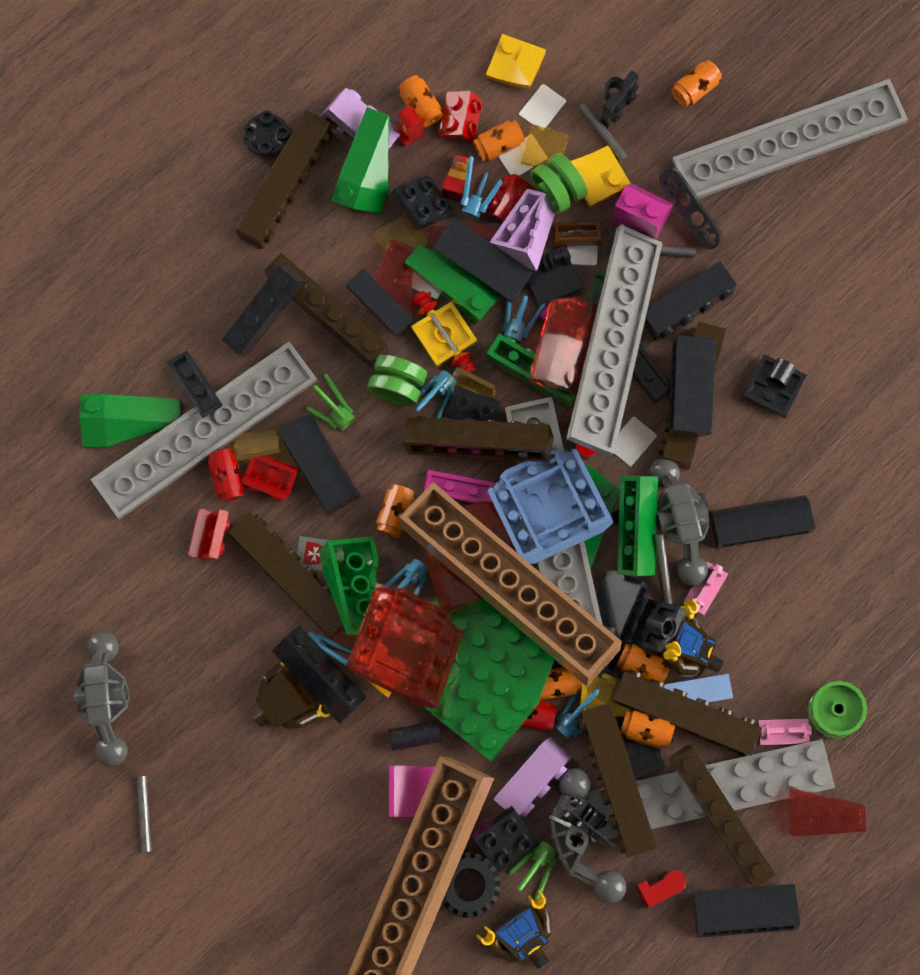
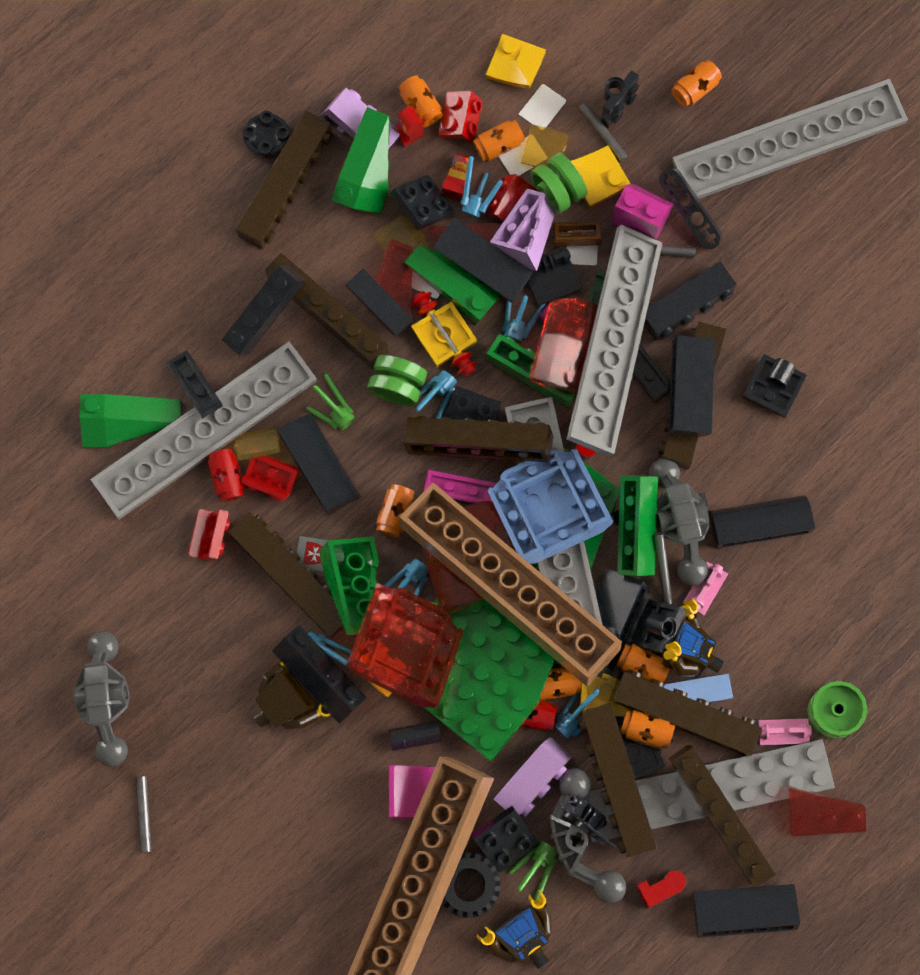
clear yellow piece [452,367,496,399] -> none
white sticker [615,417,657,467] -> none

